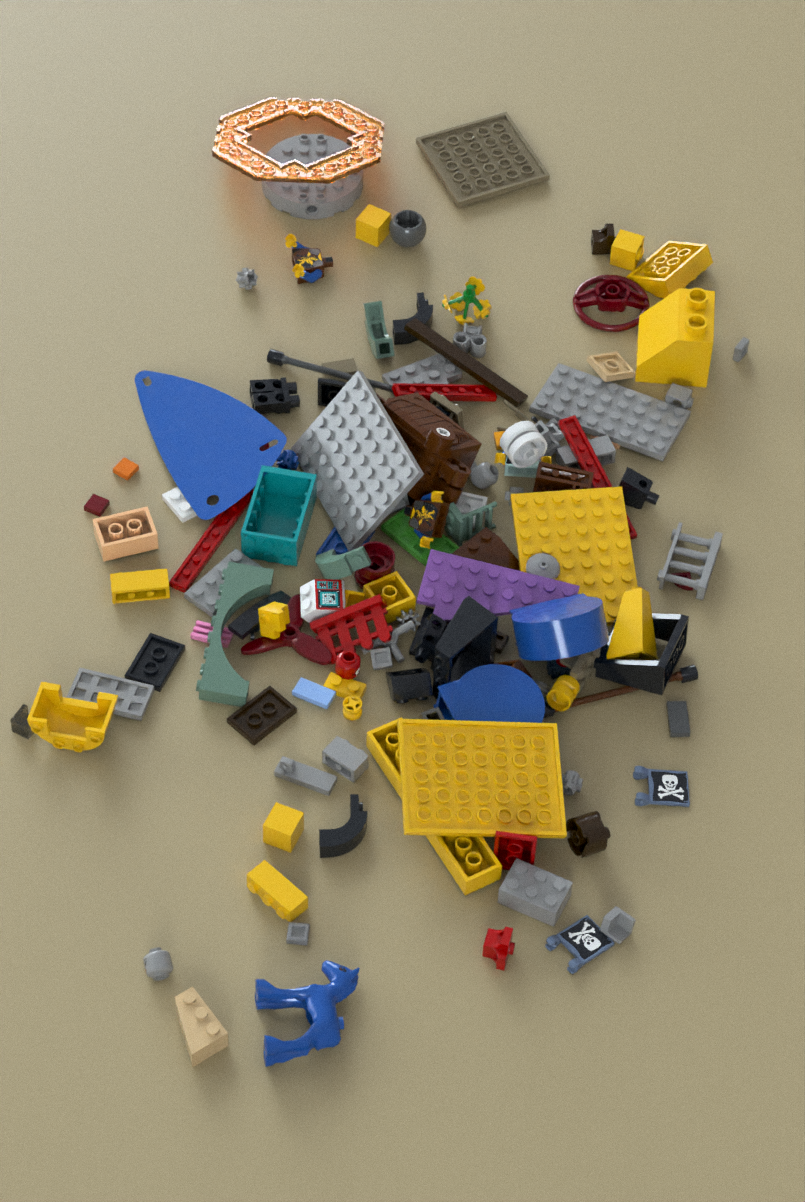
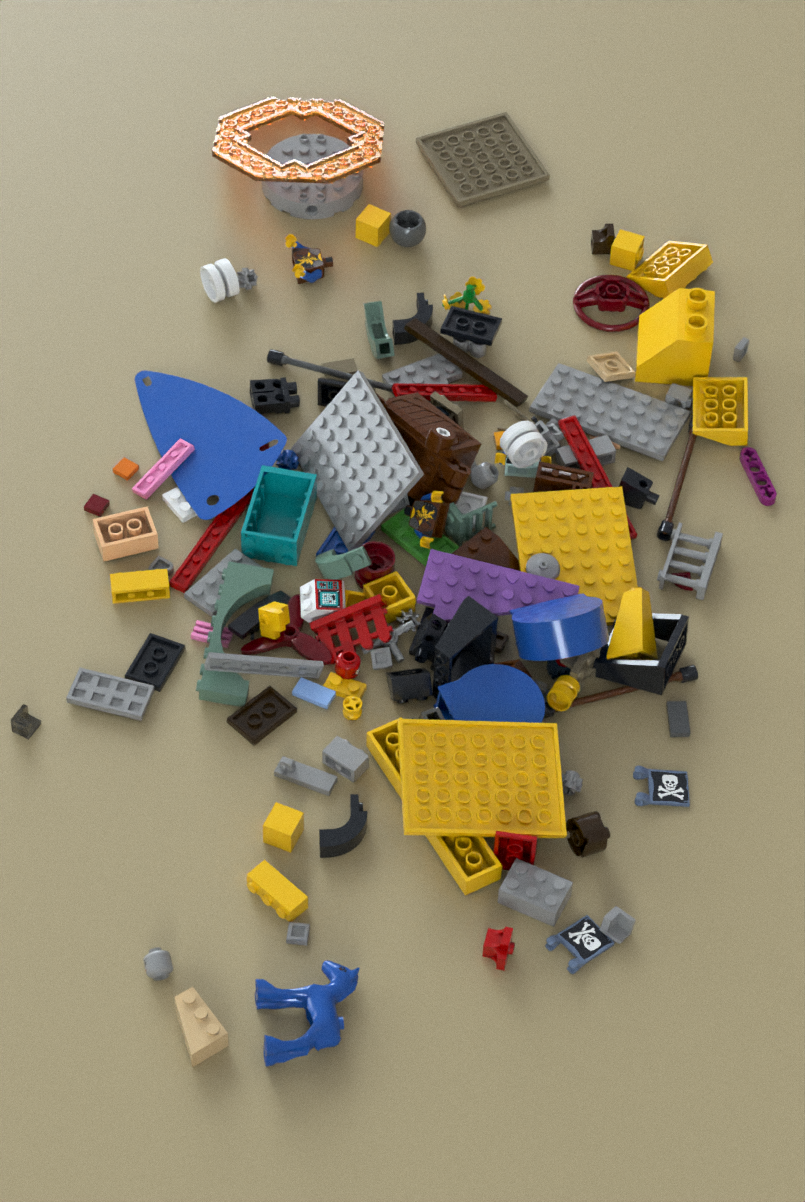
yellow cylinder [27,682,118,752] -> none
none -> bright pink tile [132,438,195,500]
none -> light grey tile [149,556,174,576]
none -> white wheel [200,258,240,303]
none -> light grey tile [204,652,324,679]
none -> black plate [440,306,502,346]
none -> reddish brown hose [657,417,699,541]
none -> yellow slope [693,377,748,446]
none -> magenta beam [739,447,777,506]

